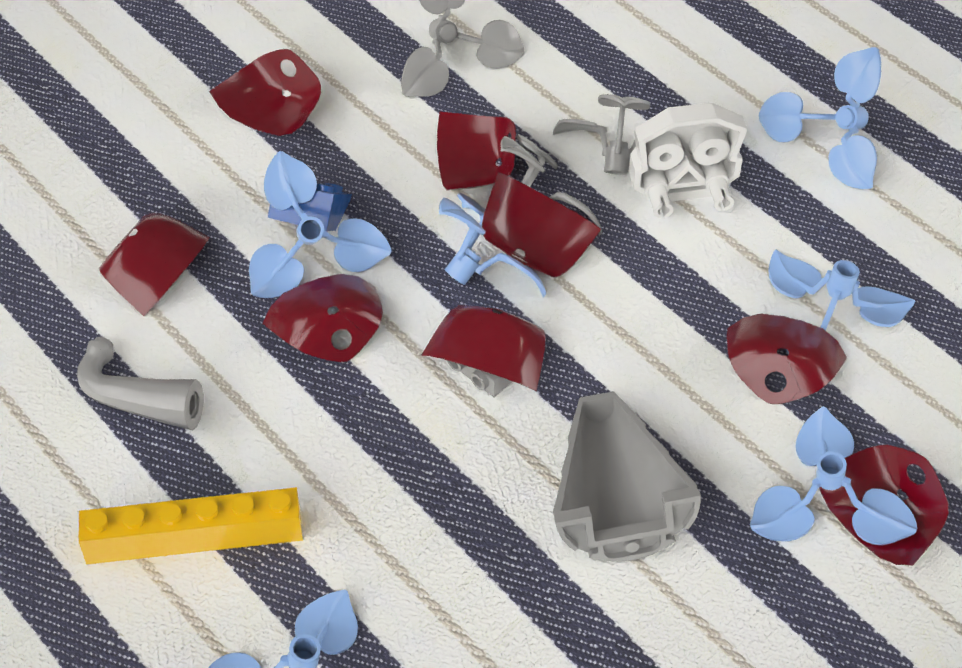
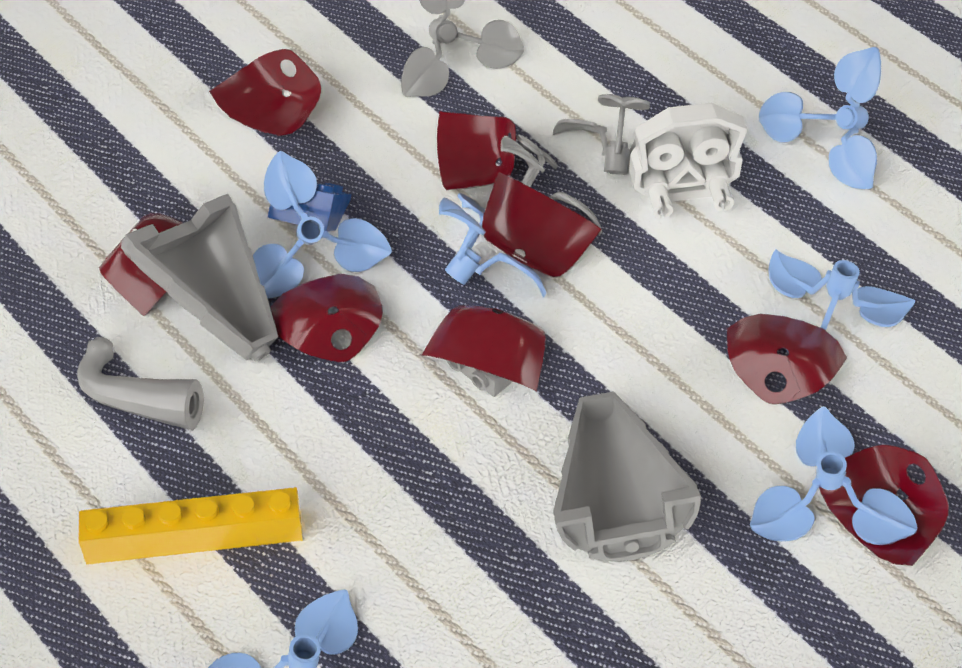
none -> light grey cone [121,194,278,362]

